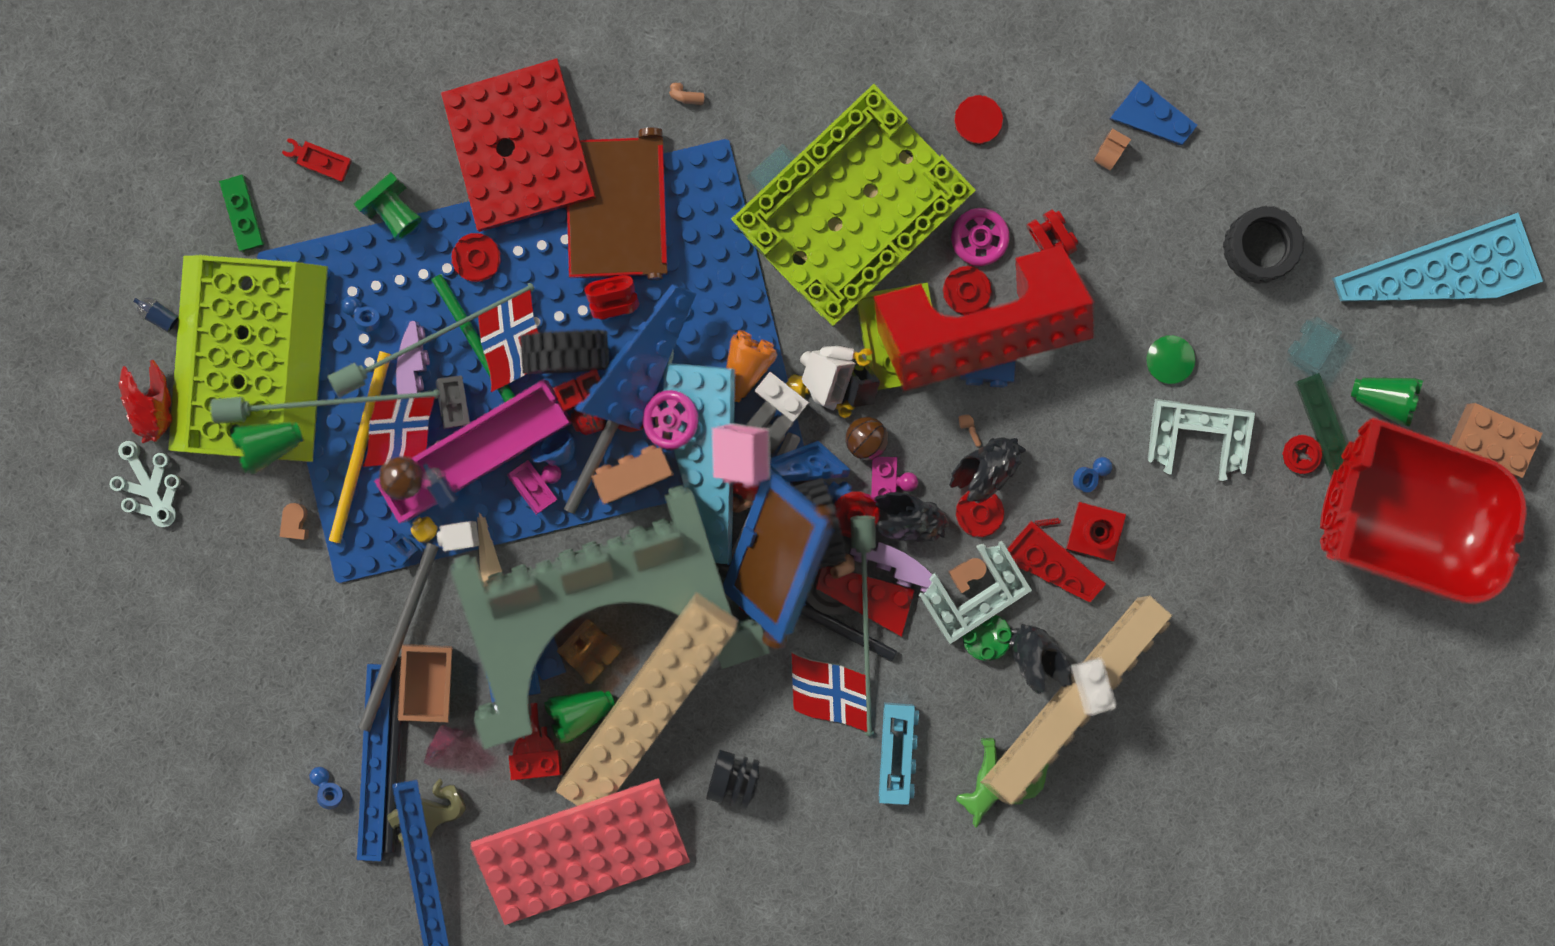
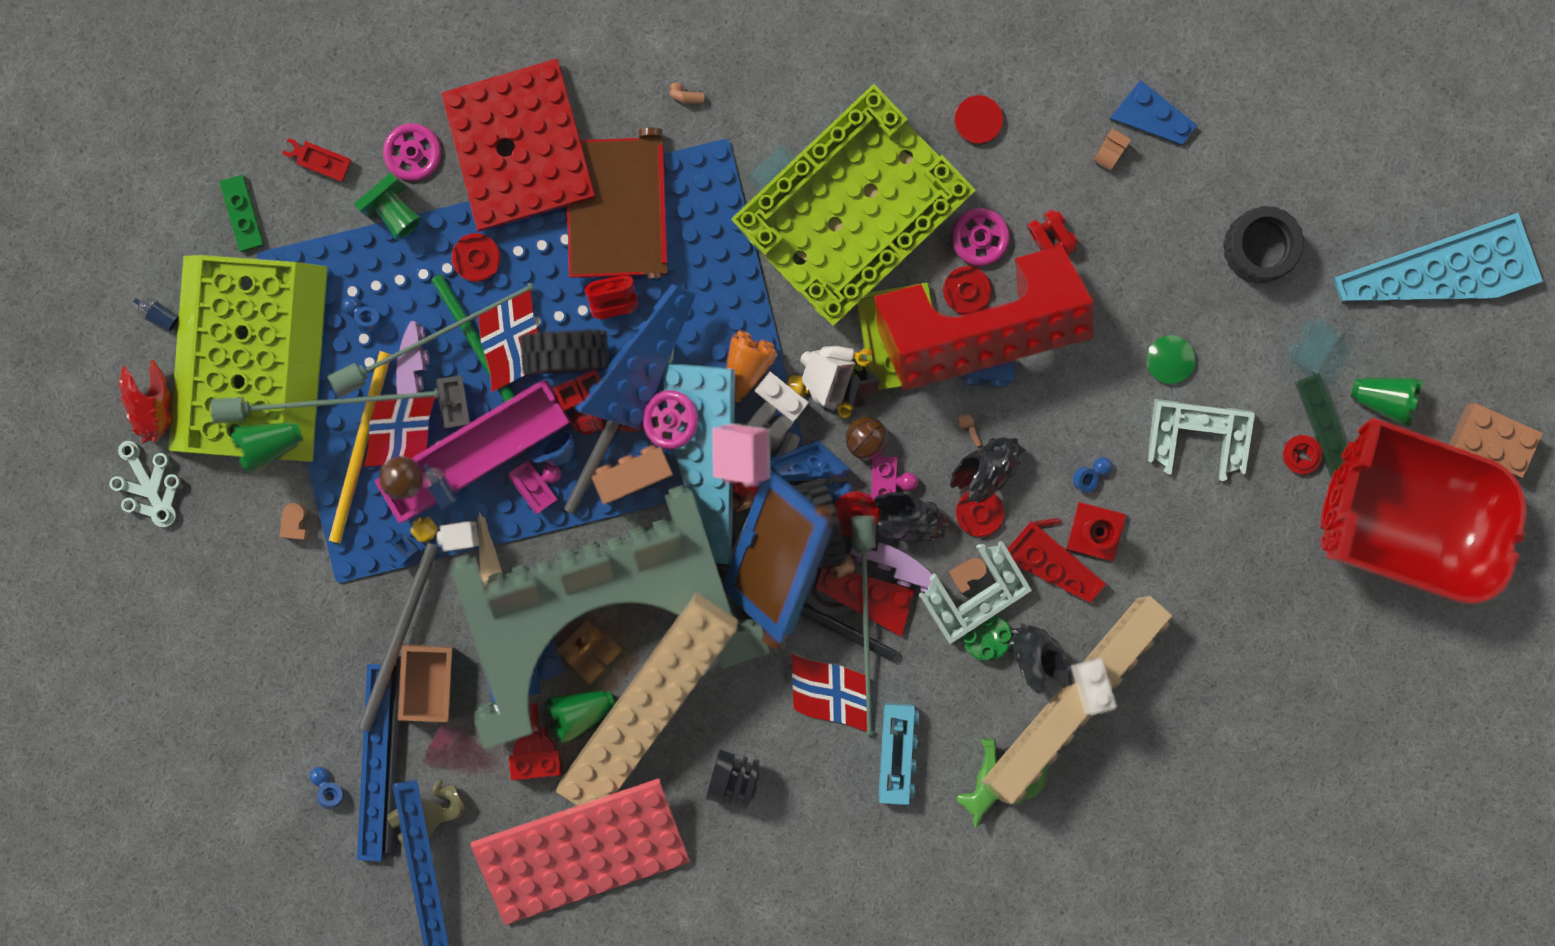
none -> dark pink plate [383,123,441,181]

